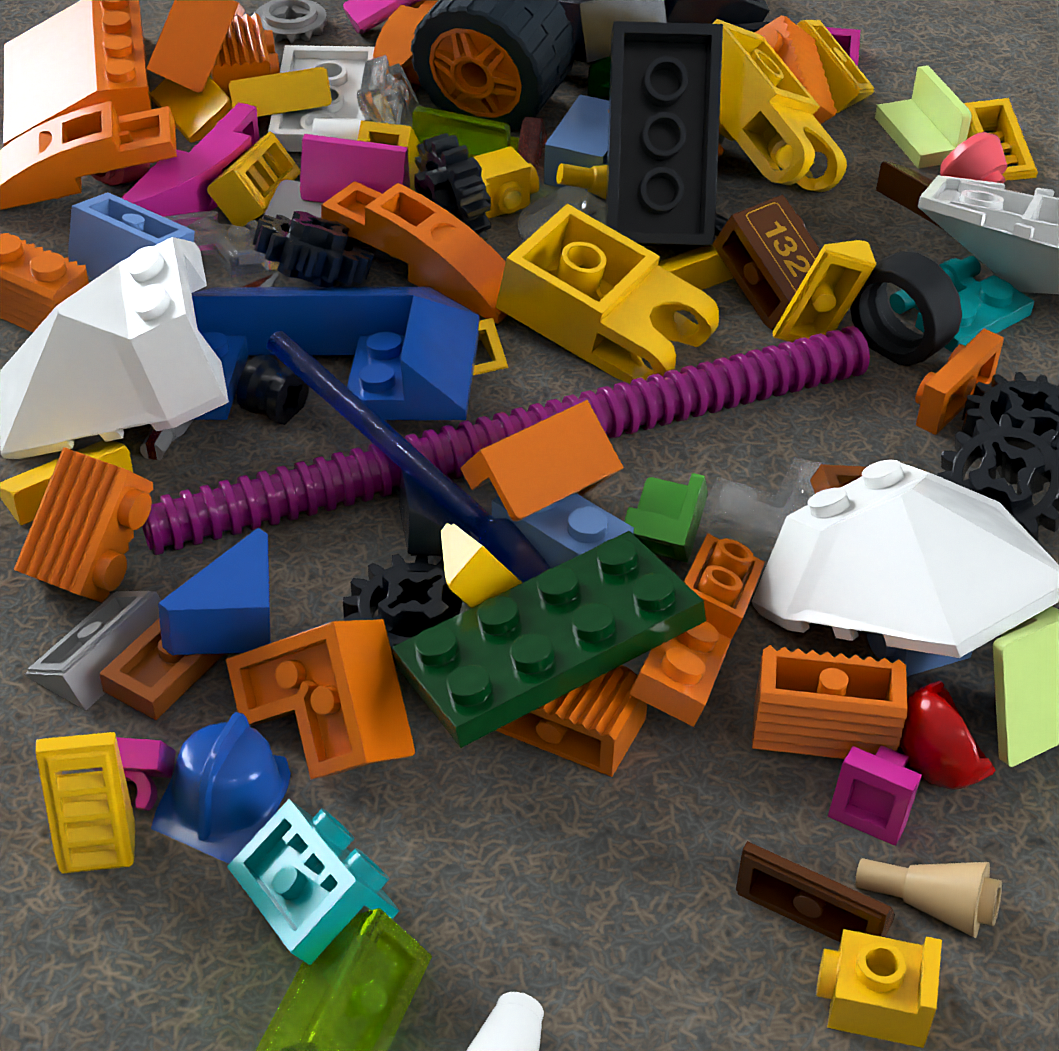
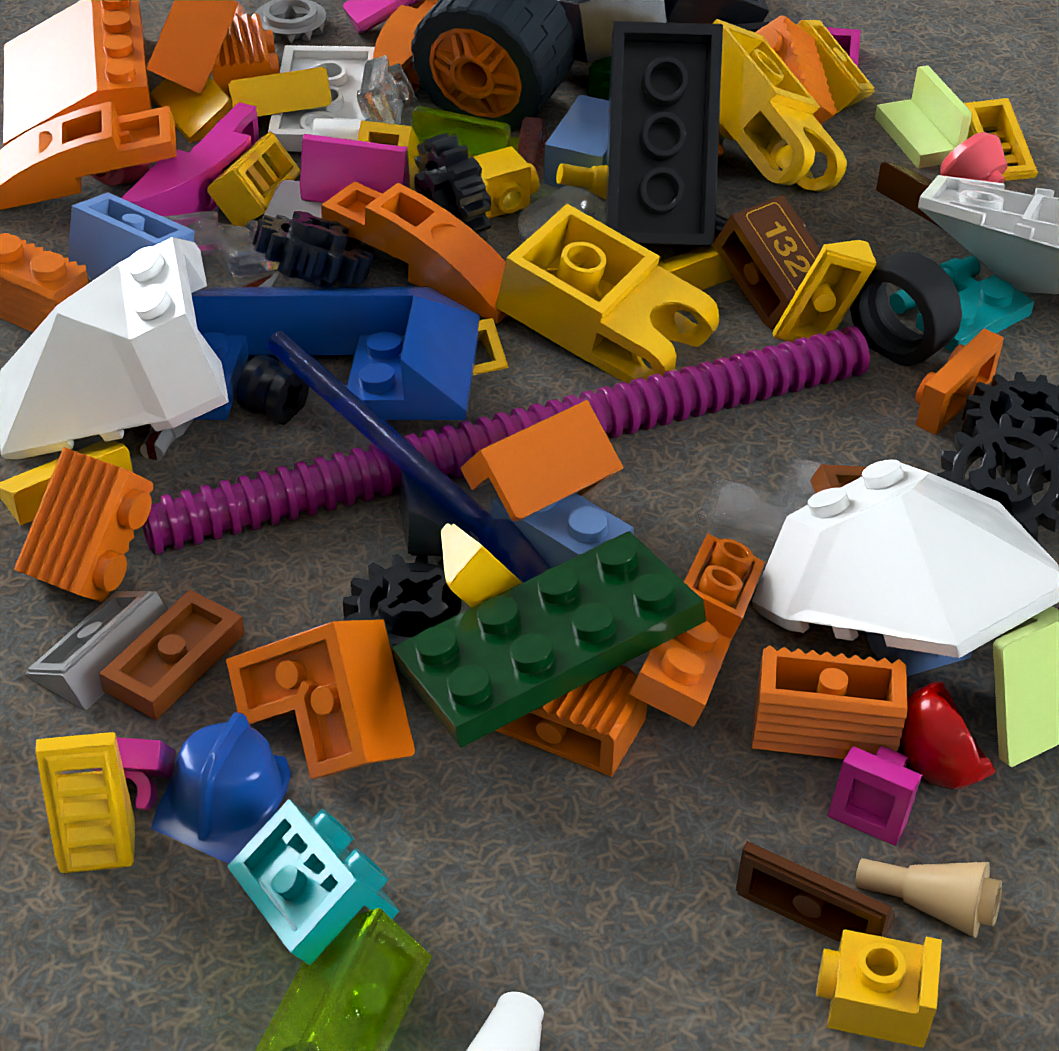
blue slope [158,528,271,655] -> none
bright green panel [624,473,708,563] -> none

